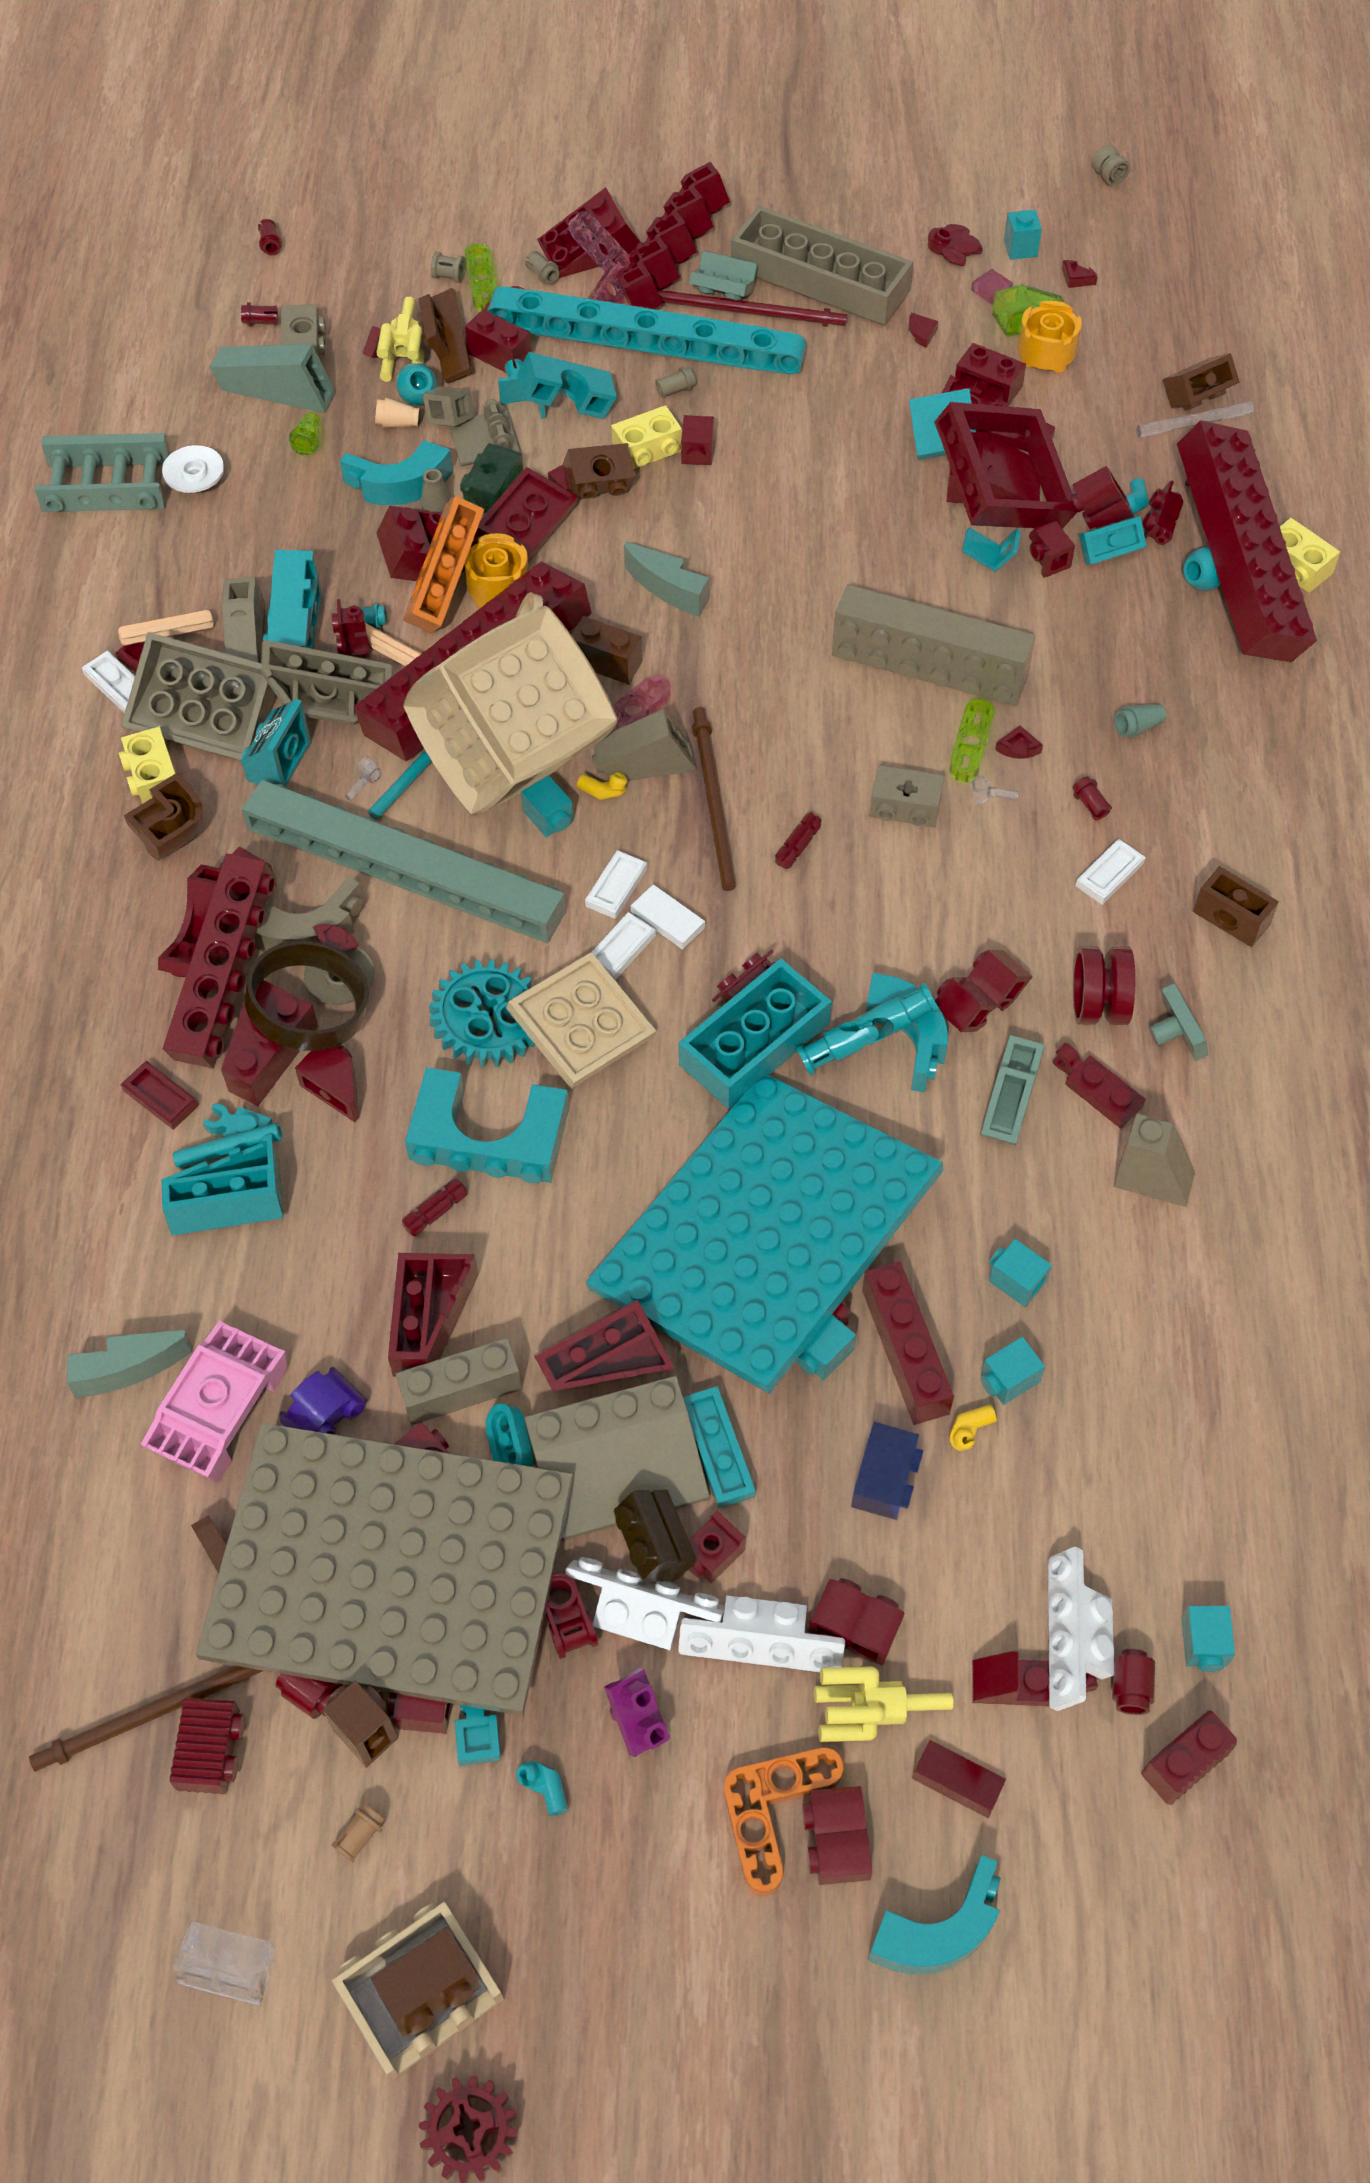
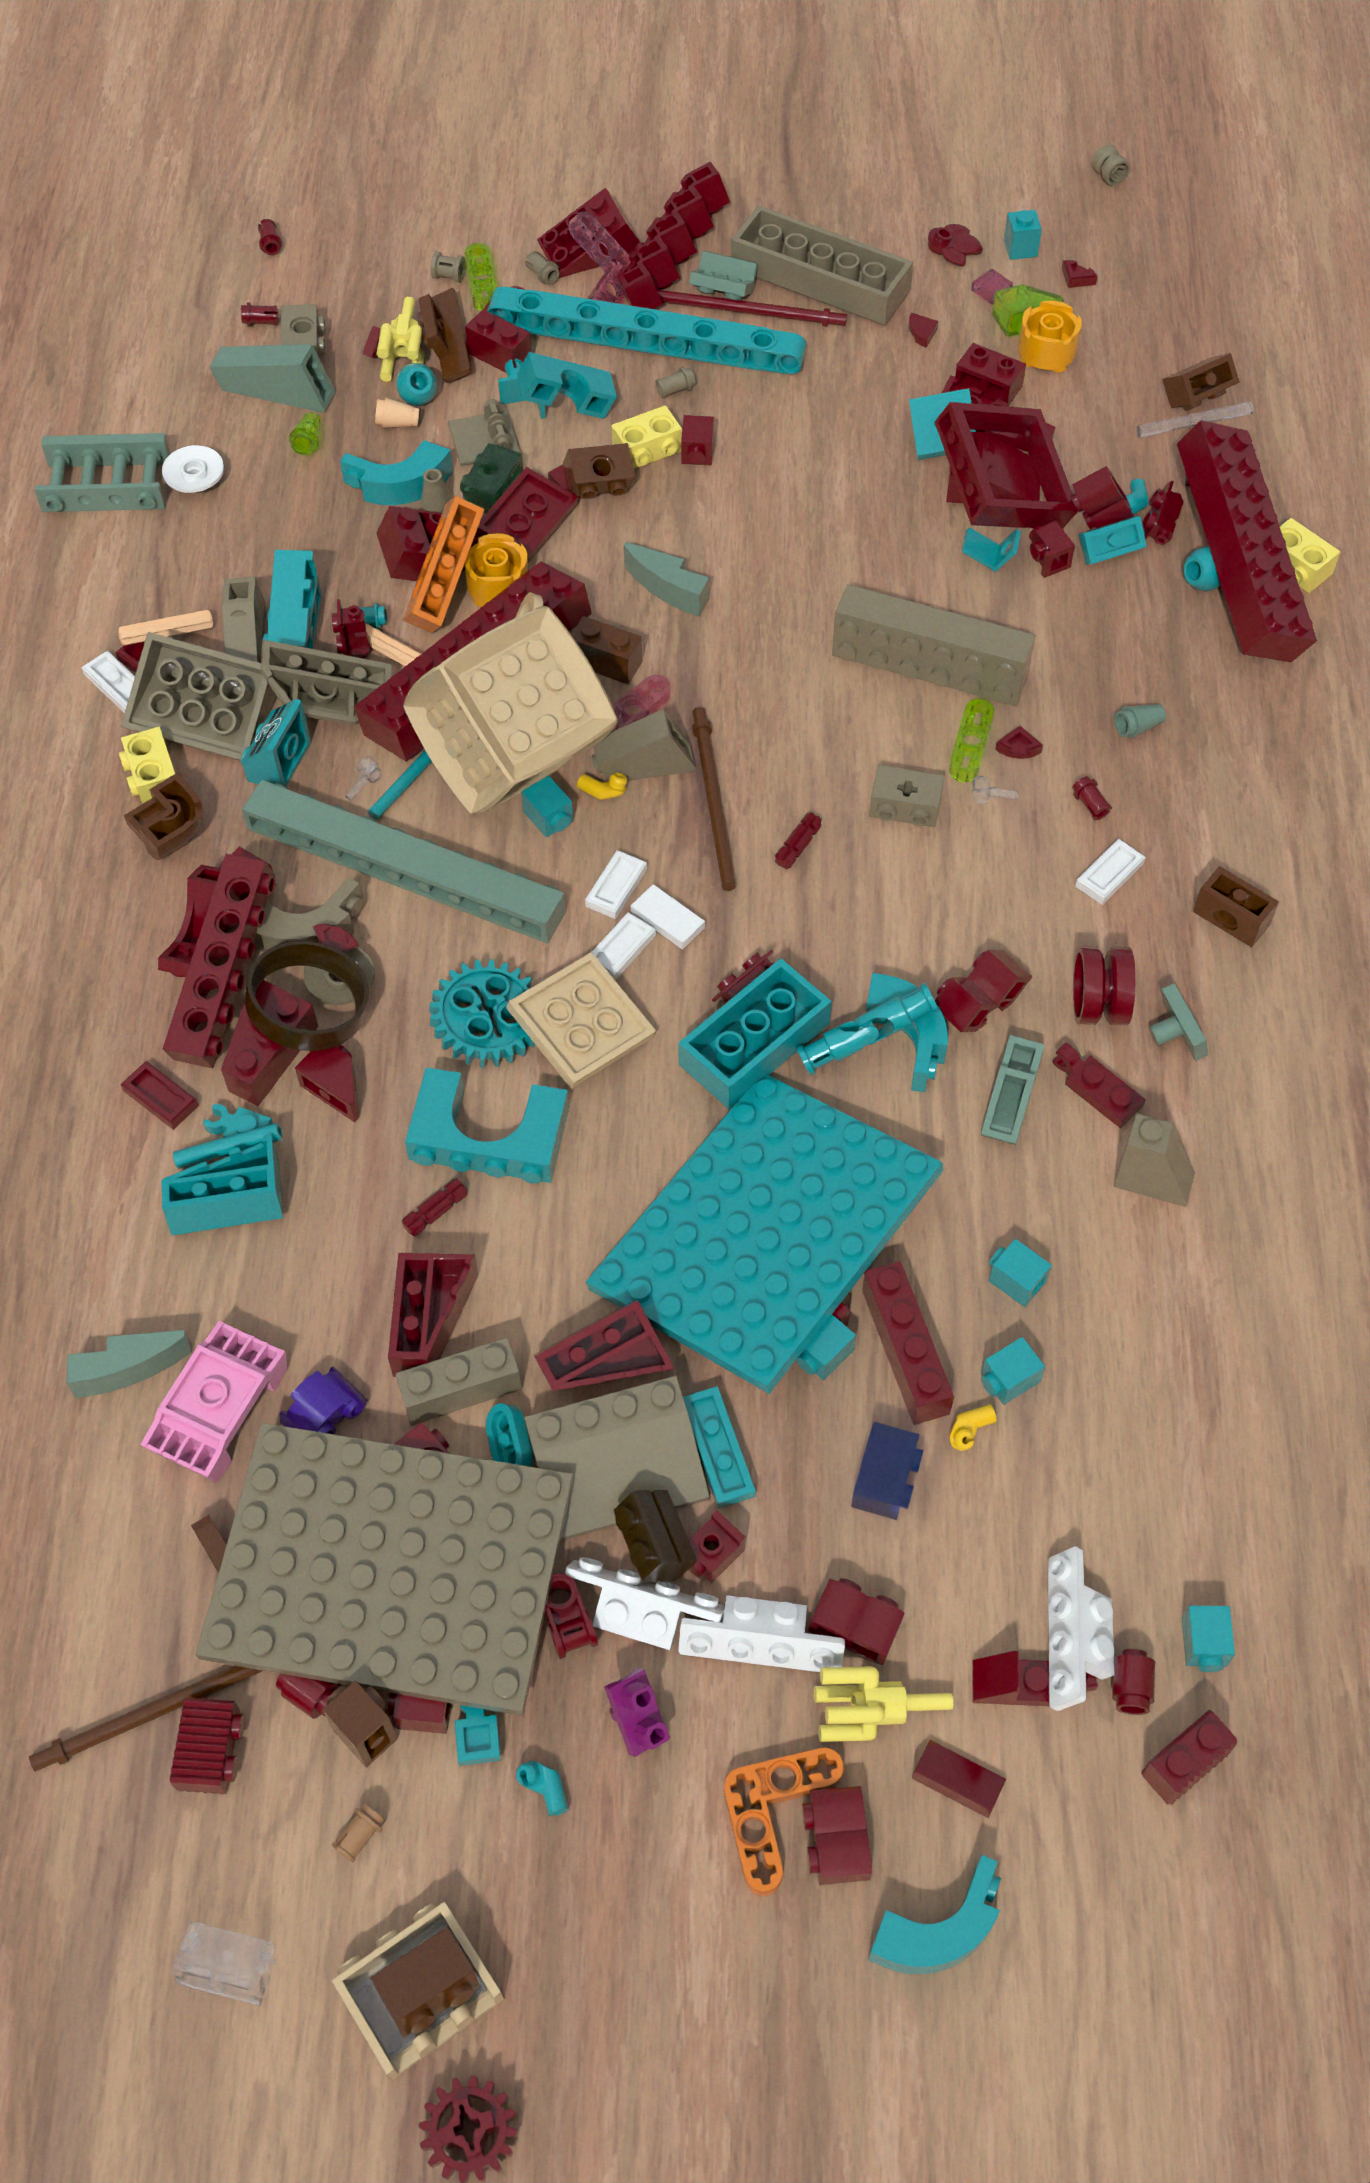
dark tan brick [423,386,474,426] -> none

